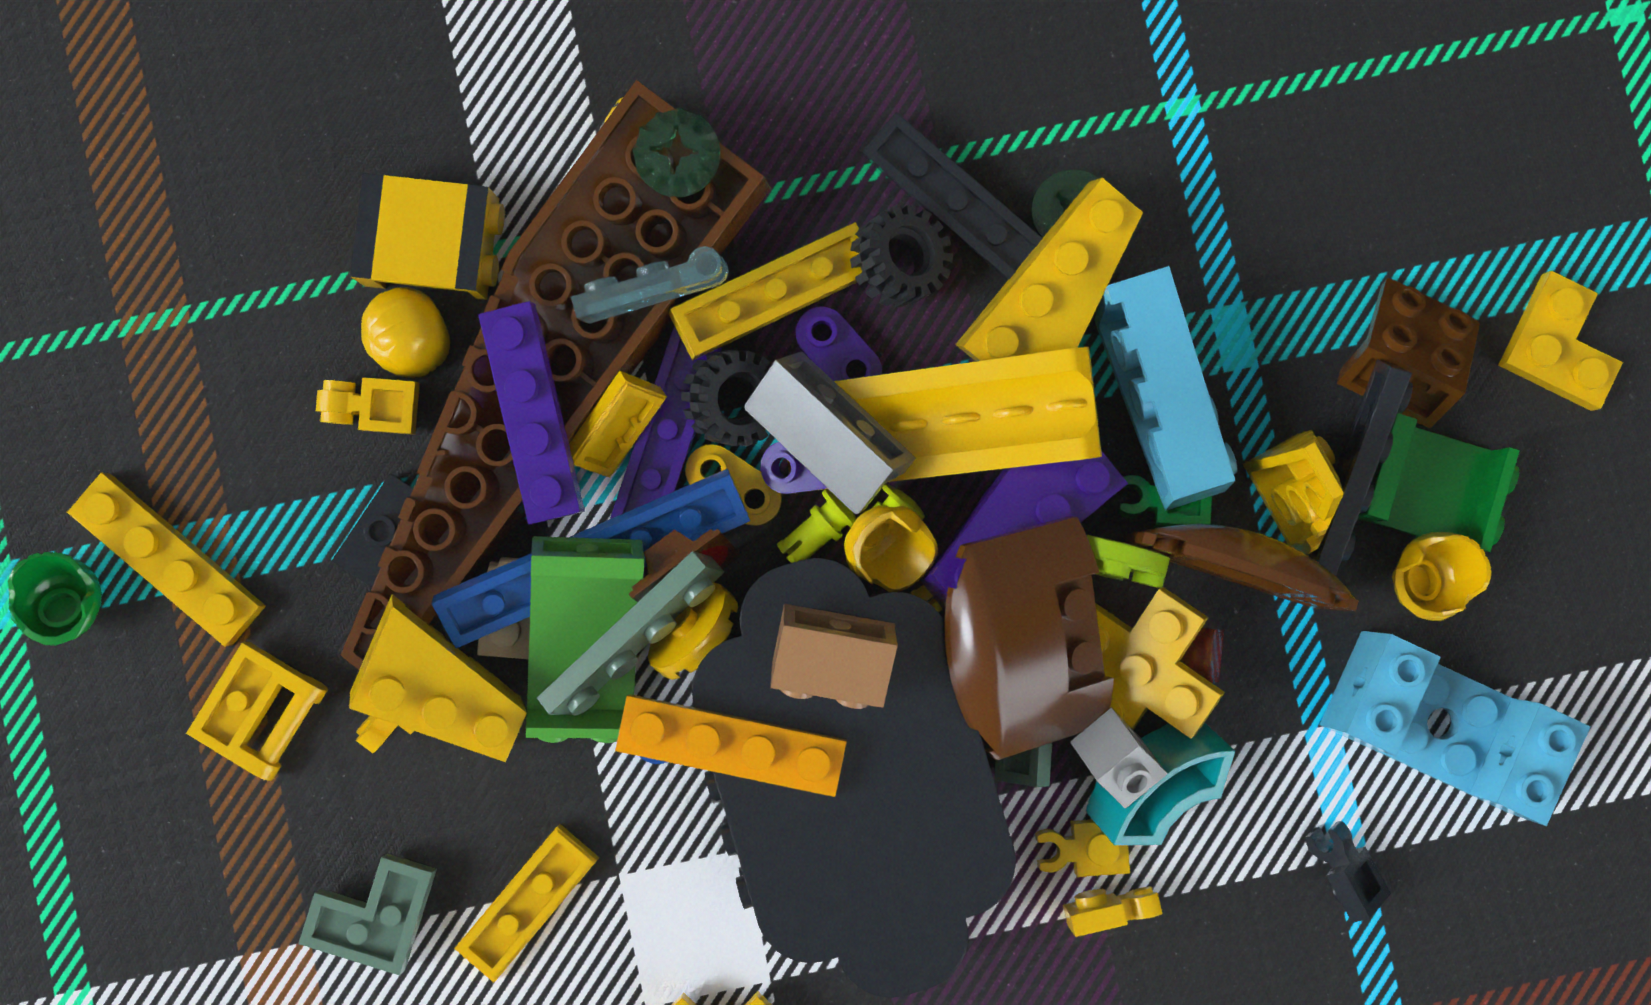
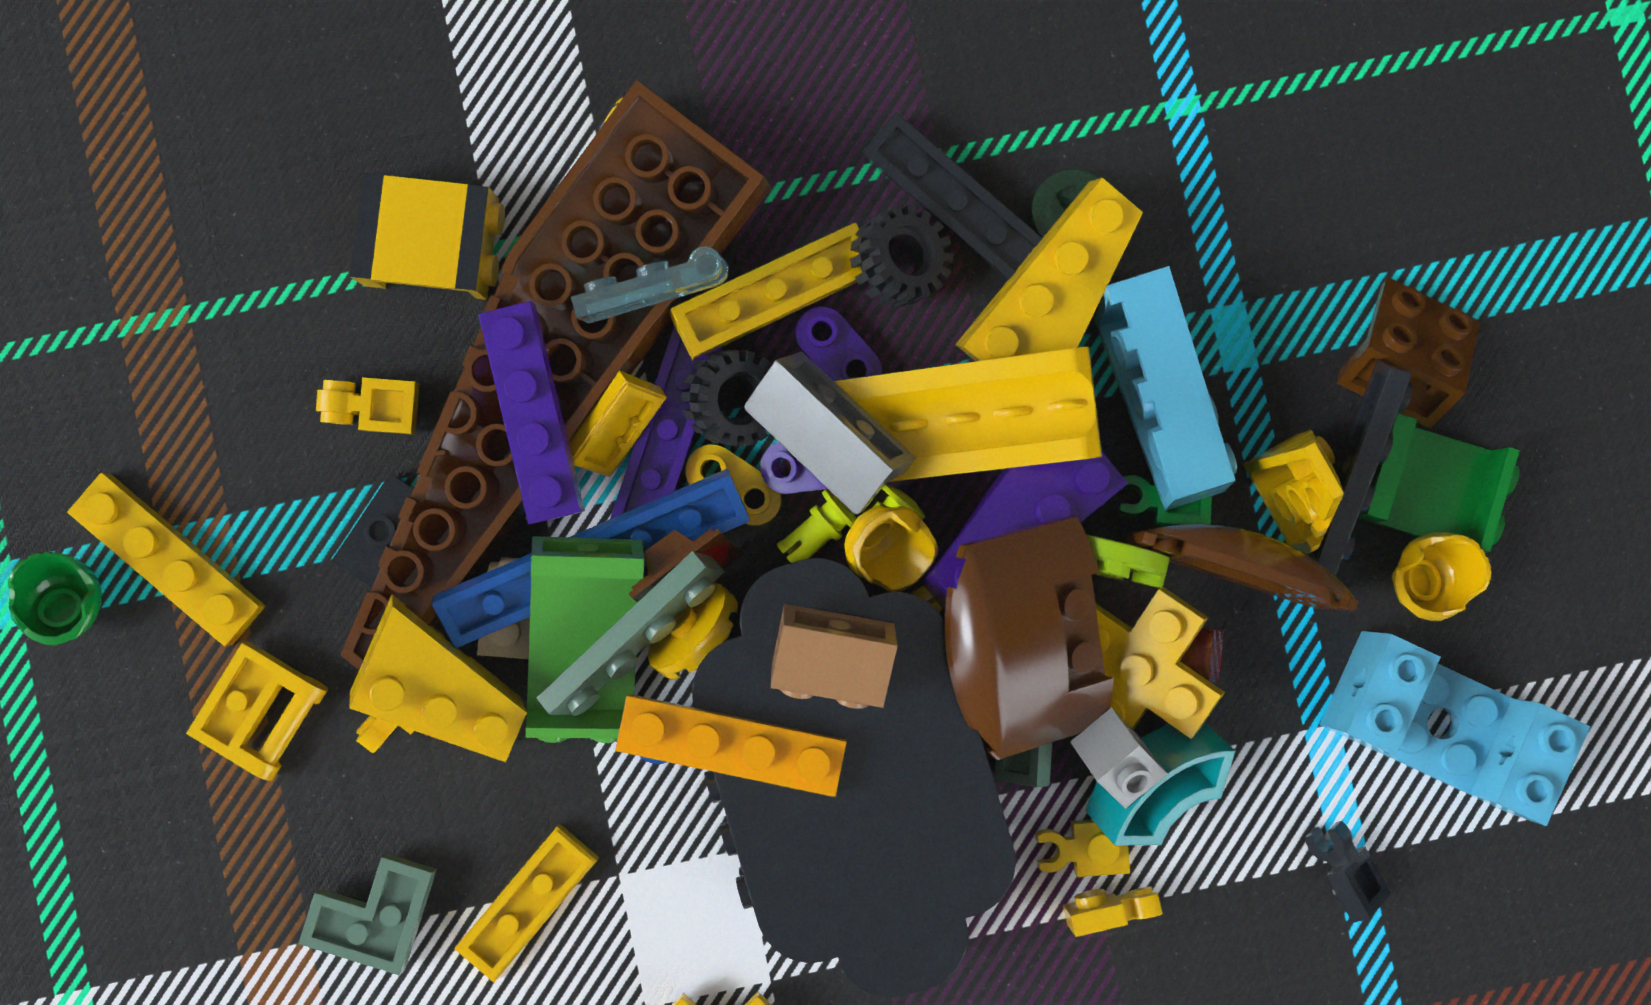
yellow hair [361,287,450,378] -> none
clear green gear [632,107,721,197] -> none
yellow plate [1498,271,1623,411] -> none

